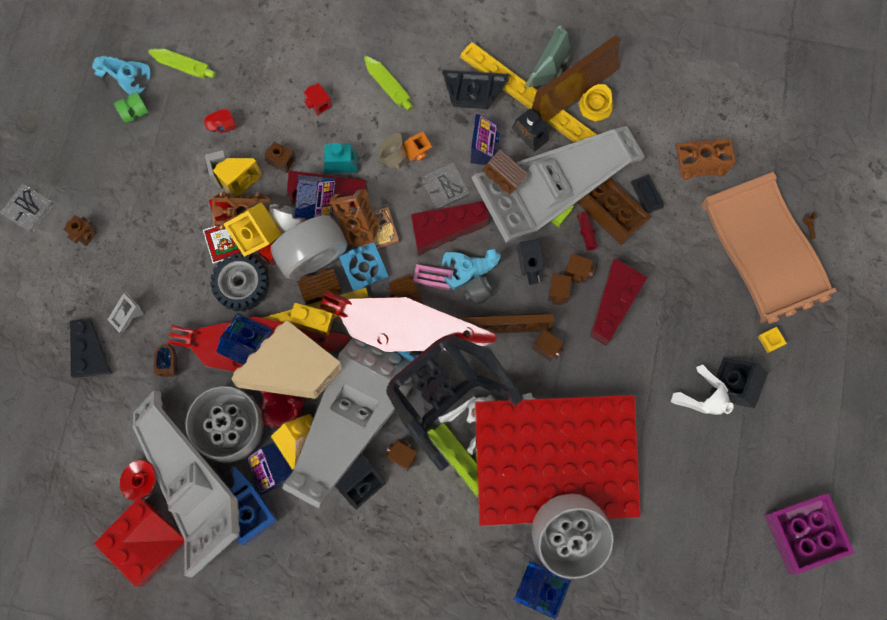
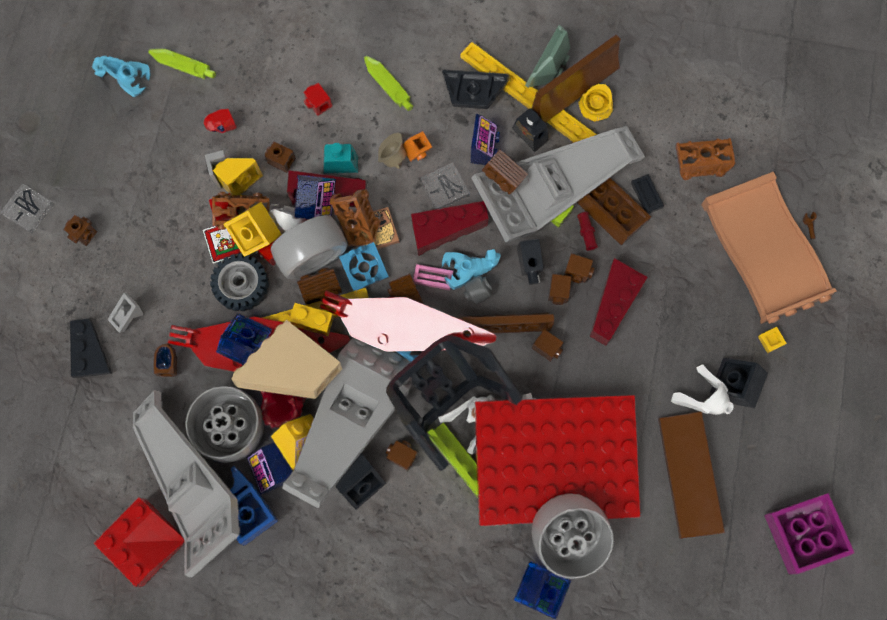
bright green wheel [114,91,149,124] -> none
red dish [120,460,156,501] -> none
none -> reddish brown arch [658,411,725,539]

